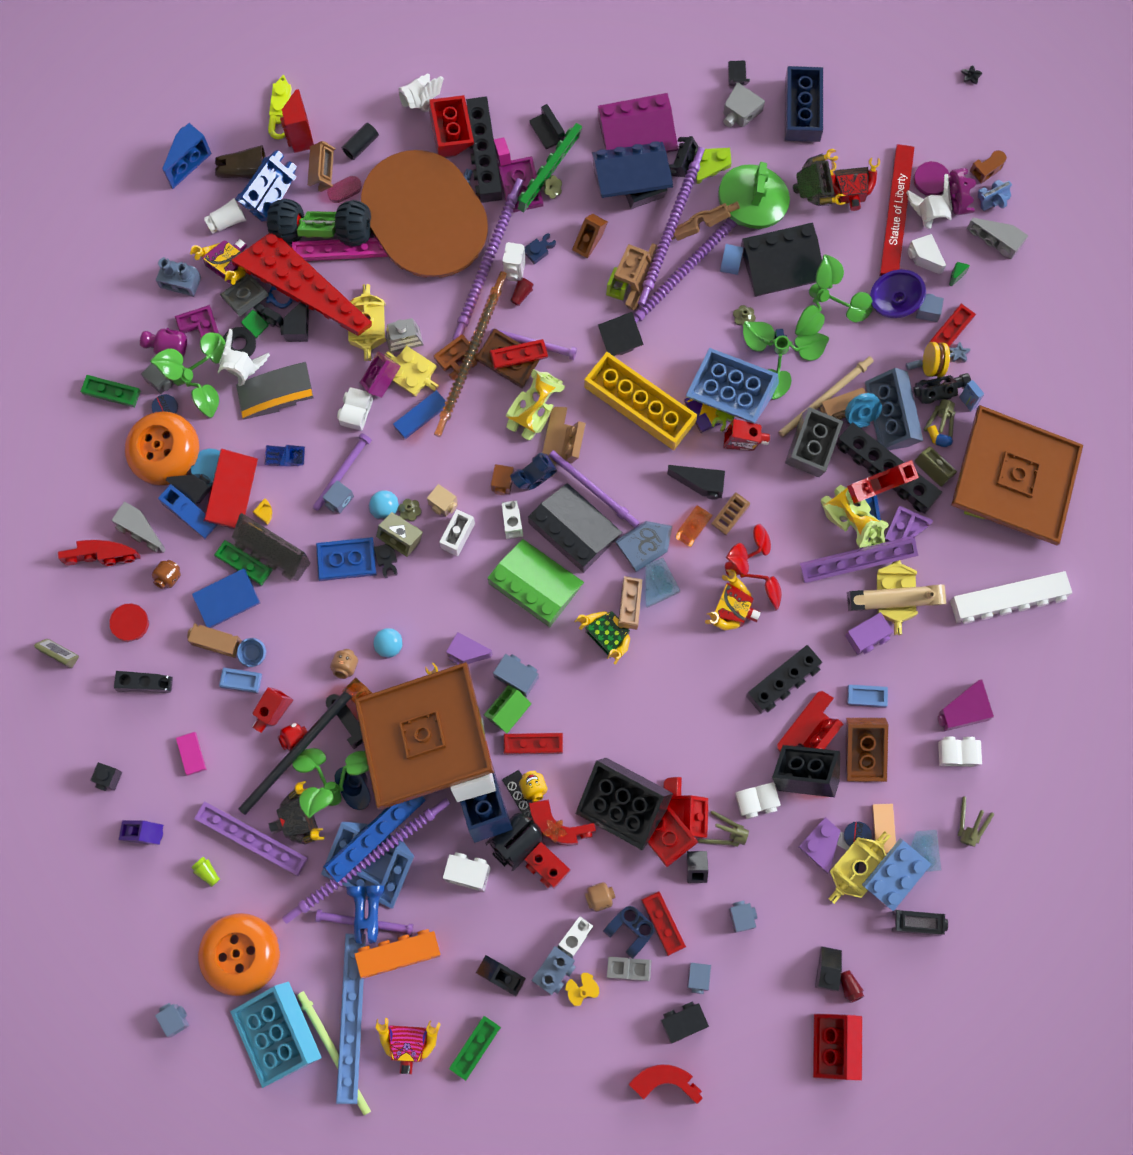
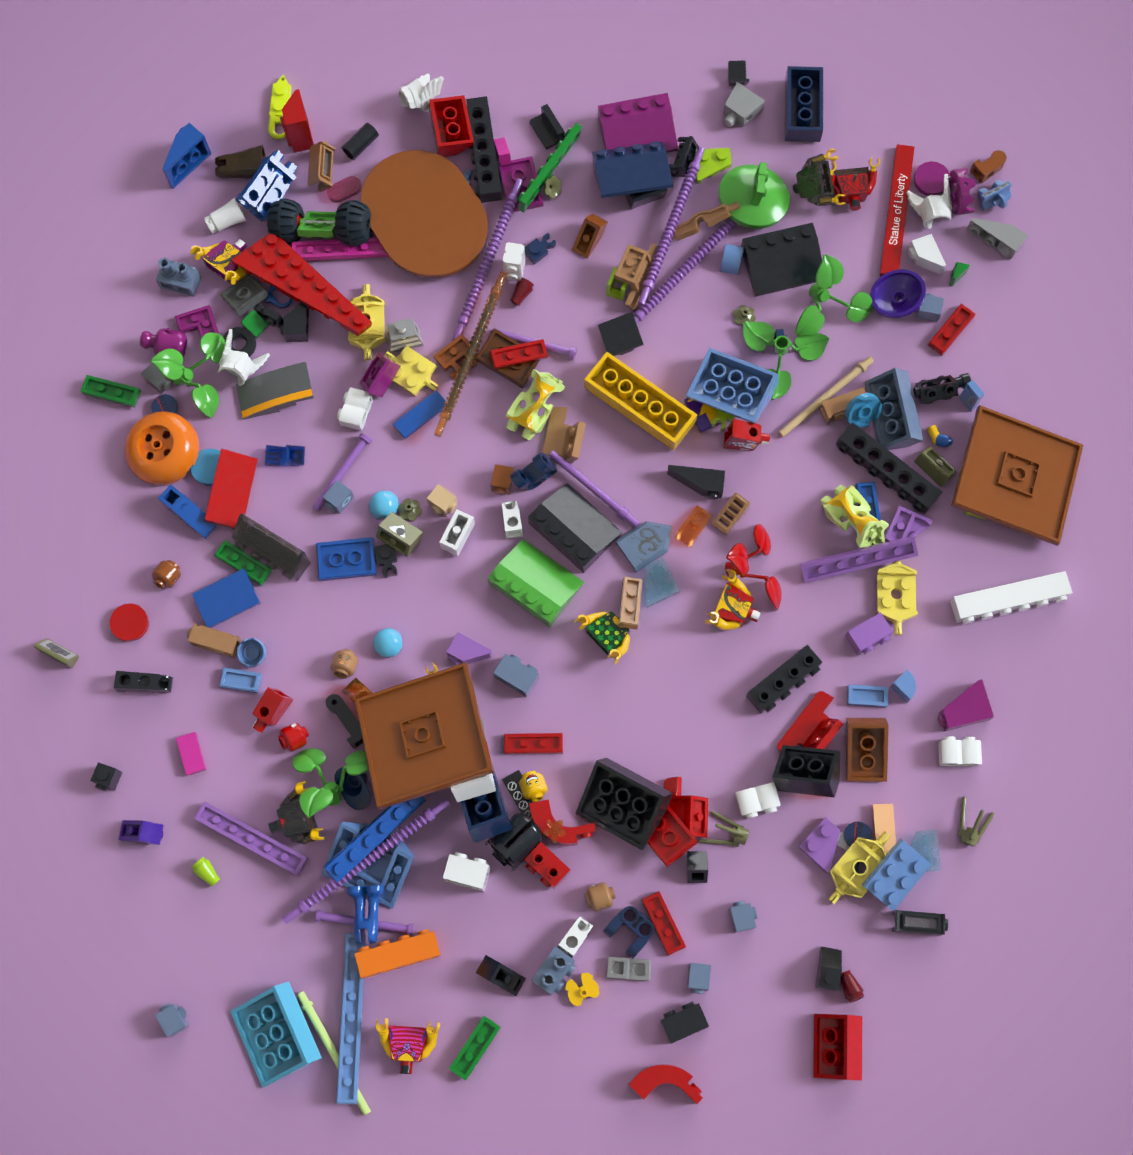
red slope [58,540,141,566] -> none
light grey slope [112,502,166,553] -> none
black slope [166,474,212,504] -> none
orange brick [198,913,280,996] -> none
black piece [238,691,352,815] -> none
yellow tile [253,498,272,525] -> none
bright green brick [484,685,532,733] -> none
dark grey brick [785,407,843,477] -> none
red arch [847,460,919,504] -> none
tan piece [847,585,946,611] -> none
sand blue piece [906,342,970,370] -> none
yellow head [923,342,950,377] -> none
olive plant [924,400,956,437] -> none
black plant [961,65,982,84] -> none
none -> medium blue brick [890,670,916,703]

